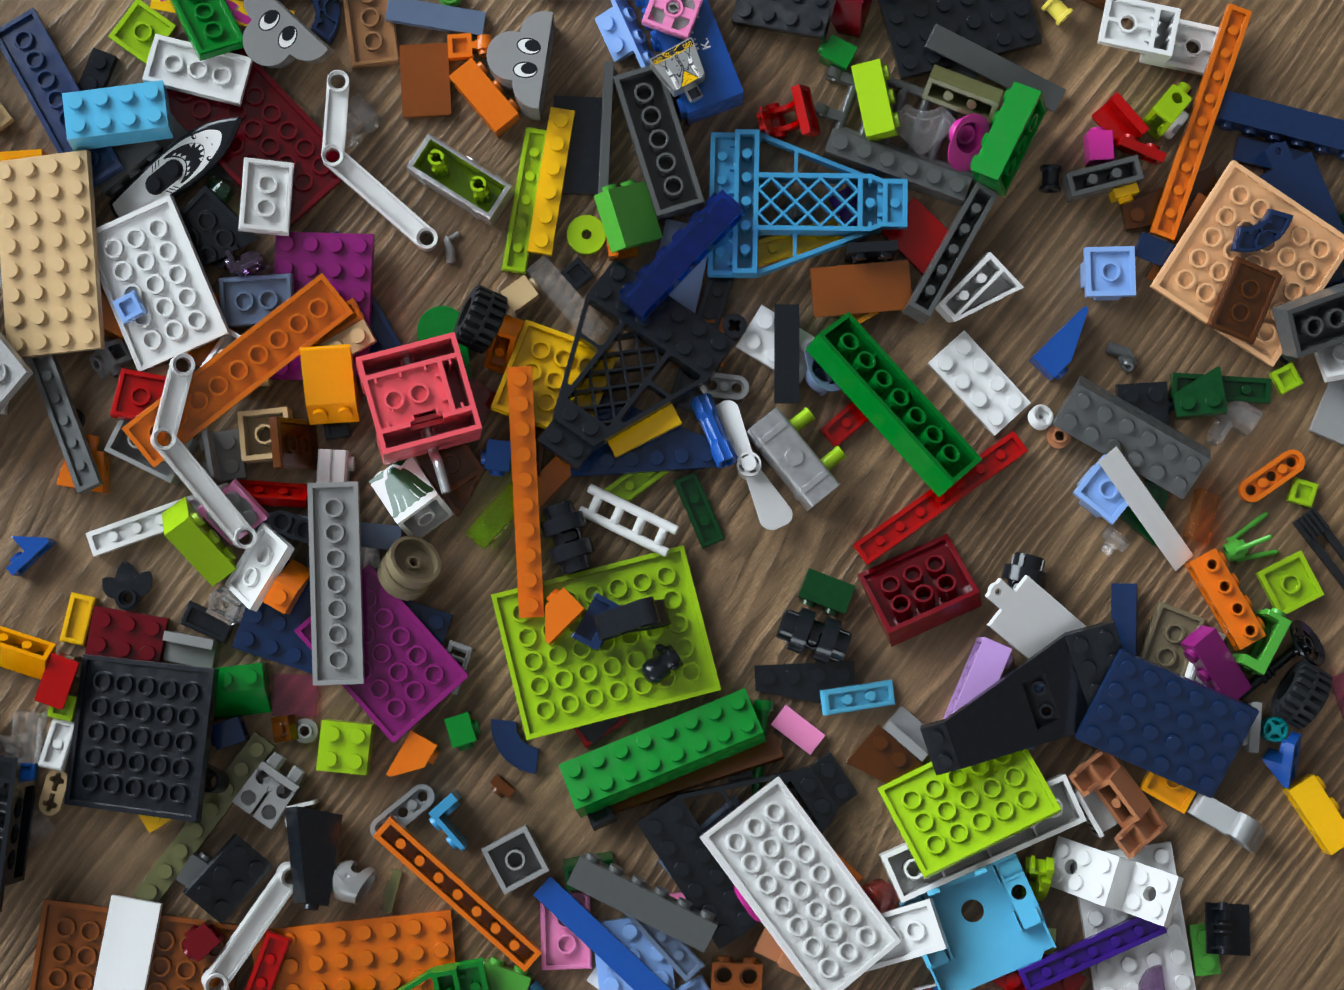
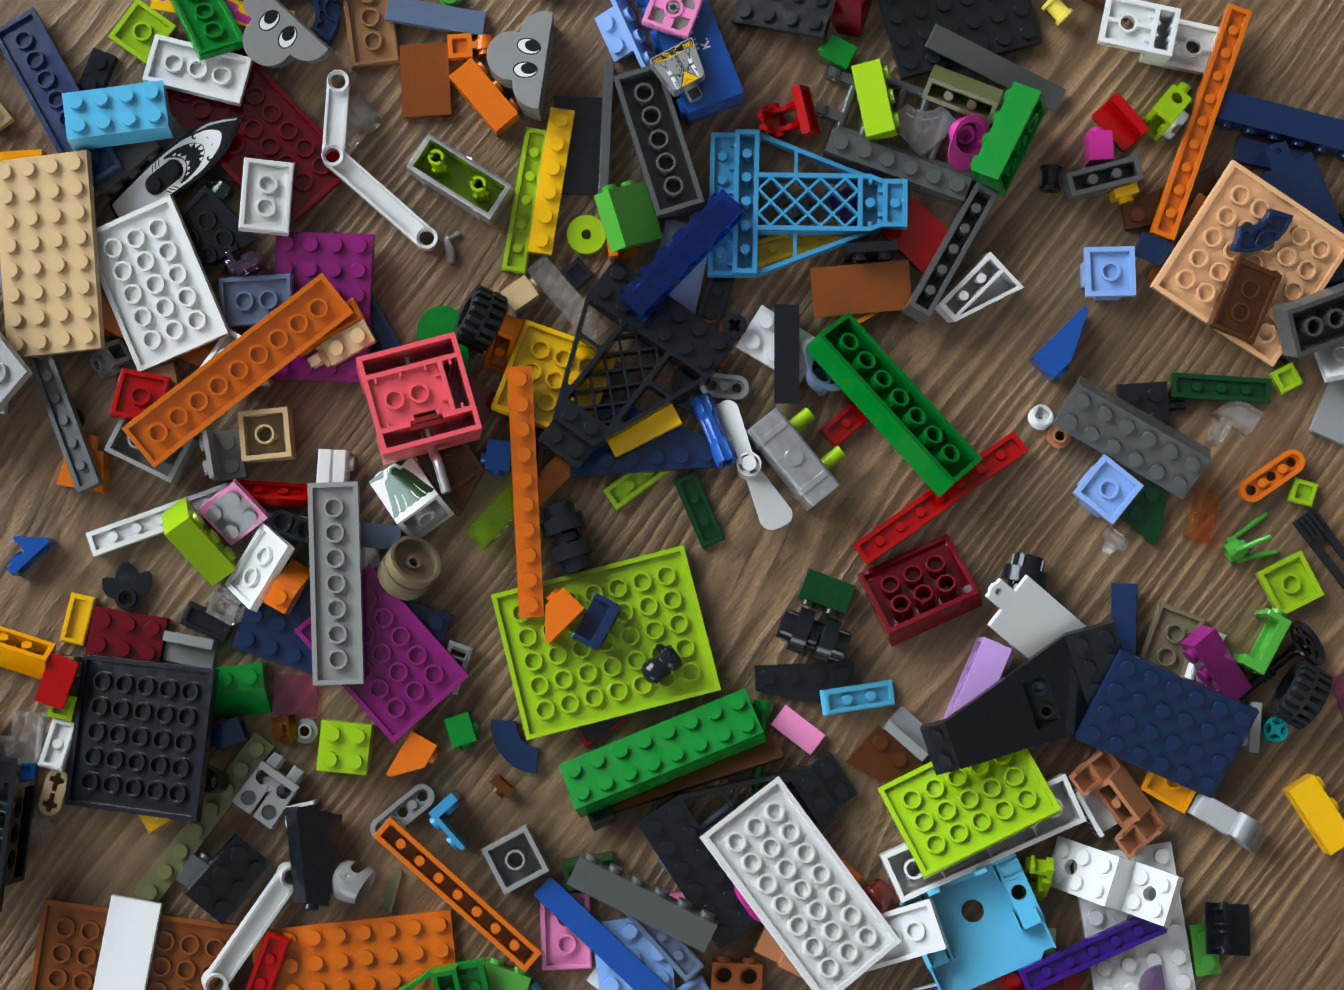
light blue tile [112,290,148,325] -> none
white piece [150,353,257,549] -> none
dark red brick [181,920,226,962] -> none
reddish brown tile [269,416,318,471] -> none
light orange slope [300,344,361,425] -> none
black tile [323,422,351,441] -> none
white bar [579,484,679,557] -> none
black beam [593,597,671,641] -> none
white plate [927,330,1031,436] -> none
white sticker [1098,446,1194,571] -> none
dark grey arm [1105,341,1137,373] -> none
red plate [1113,133,1167,165] -> none
dark green wing [1173,367,1228,420] -> none
orange brick [1184,548,1267,651] -> none
blue slope [1262,731,1302,788] -> none

